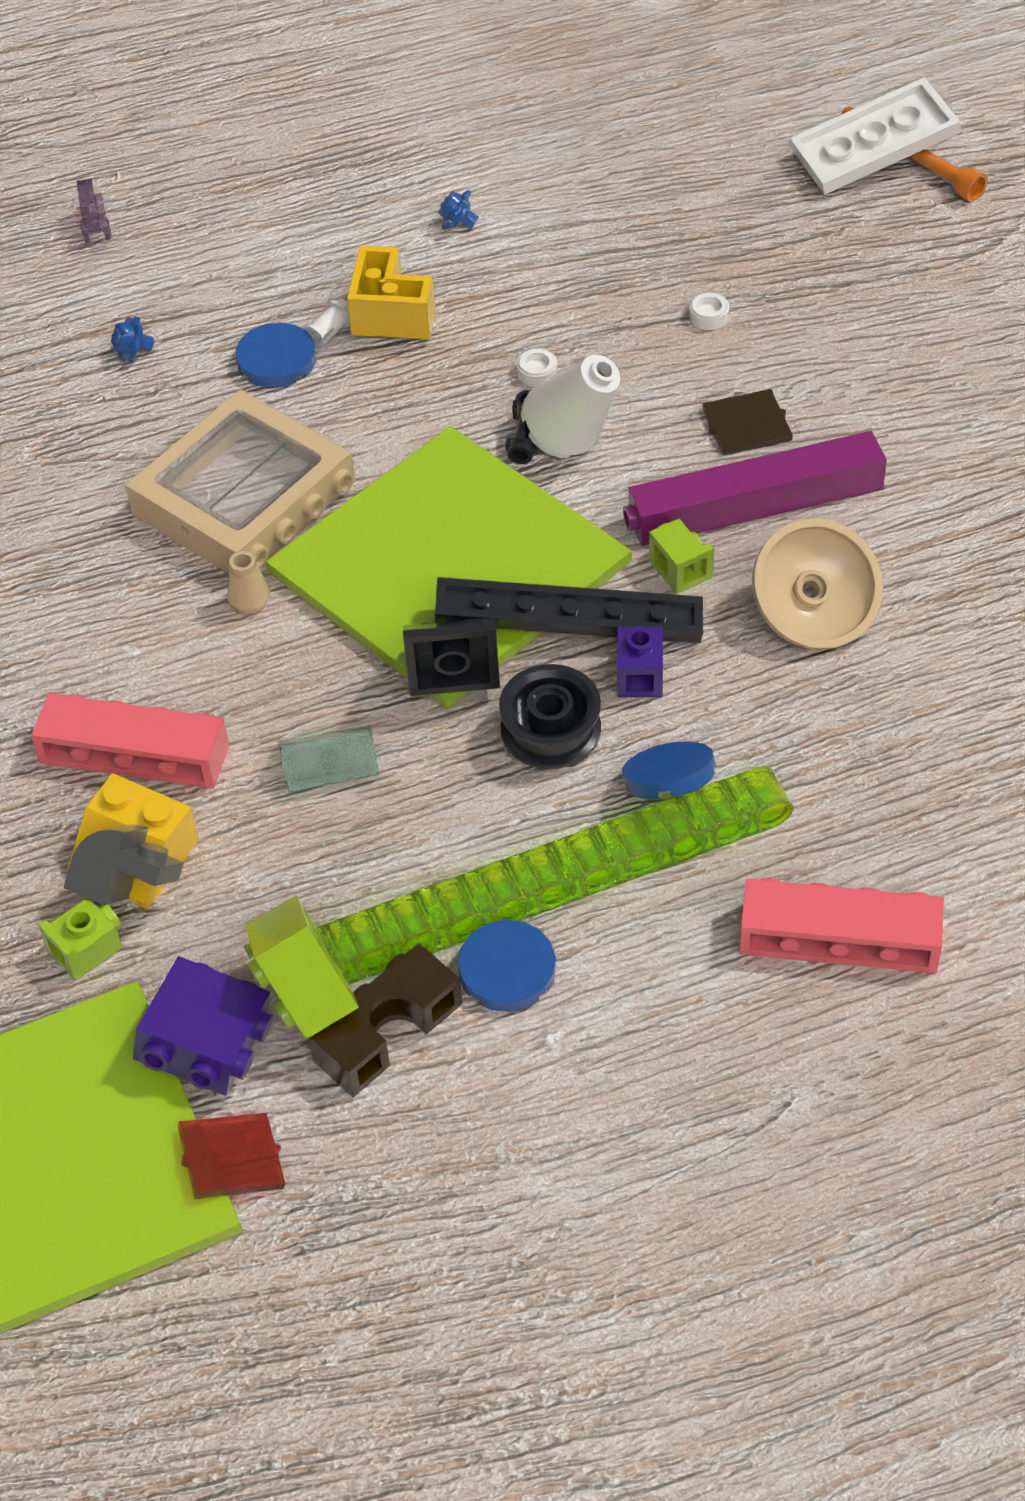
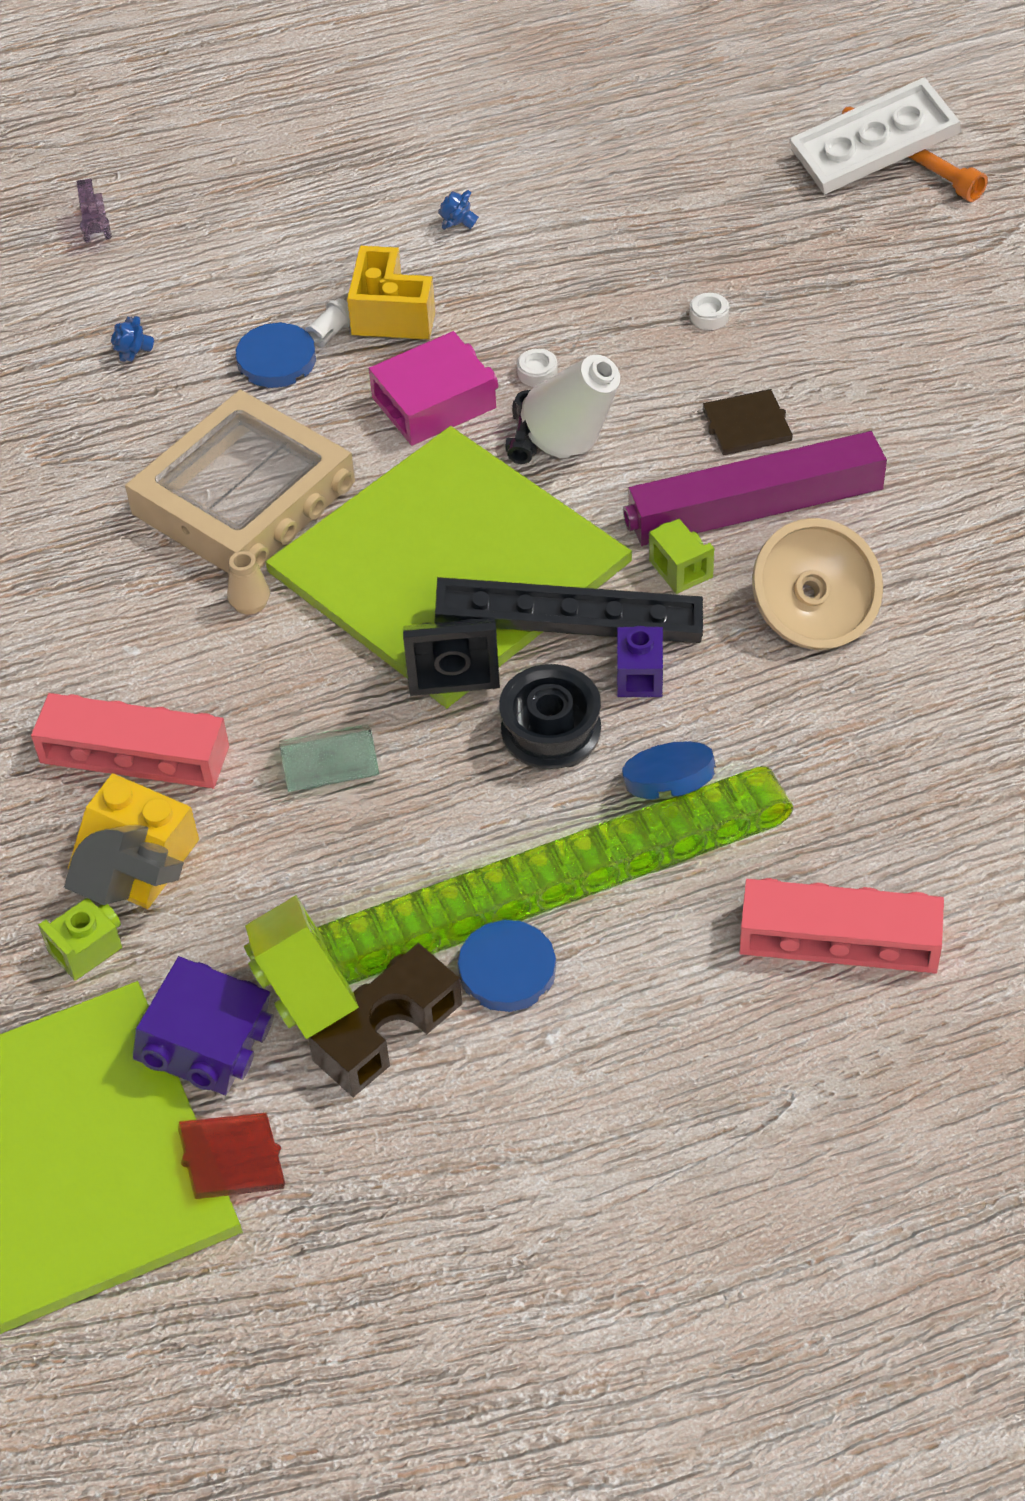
none -> dark pink brick [368,331,499,446]

